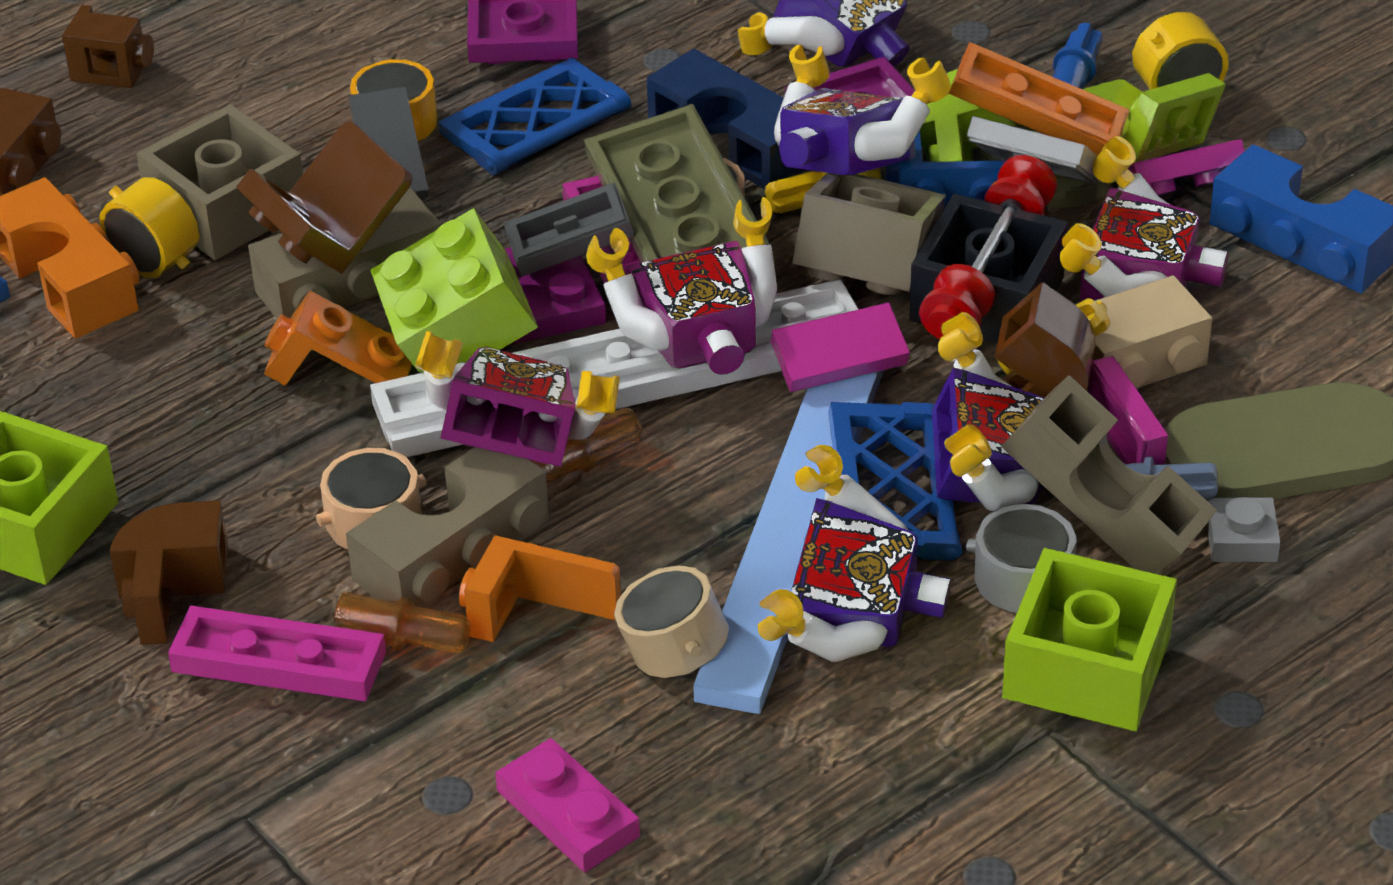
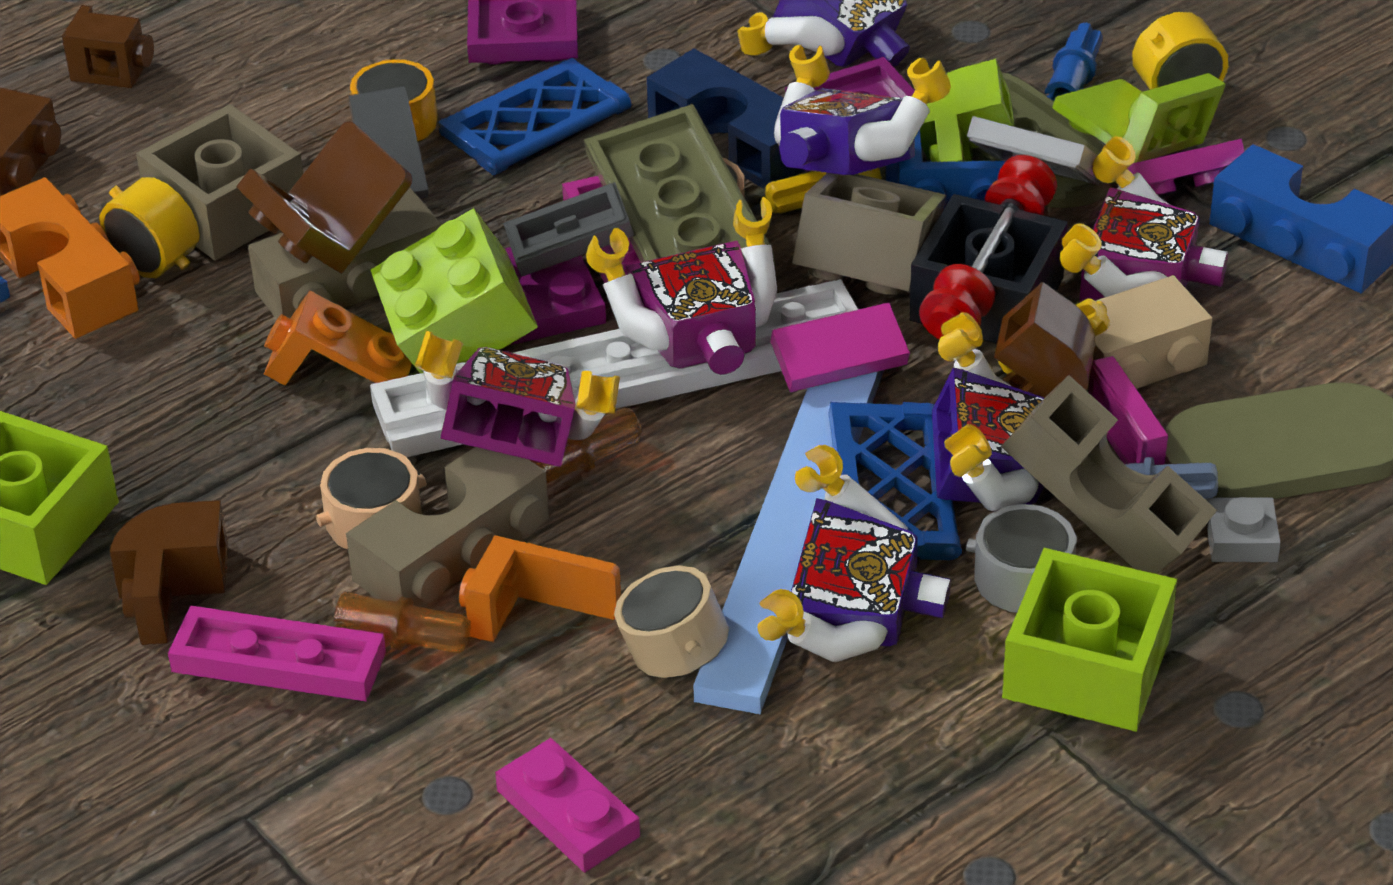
orange tile [949,42,1129,155] -> none

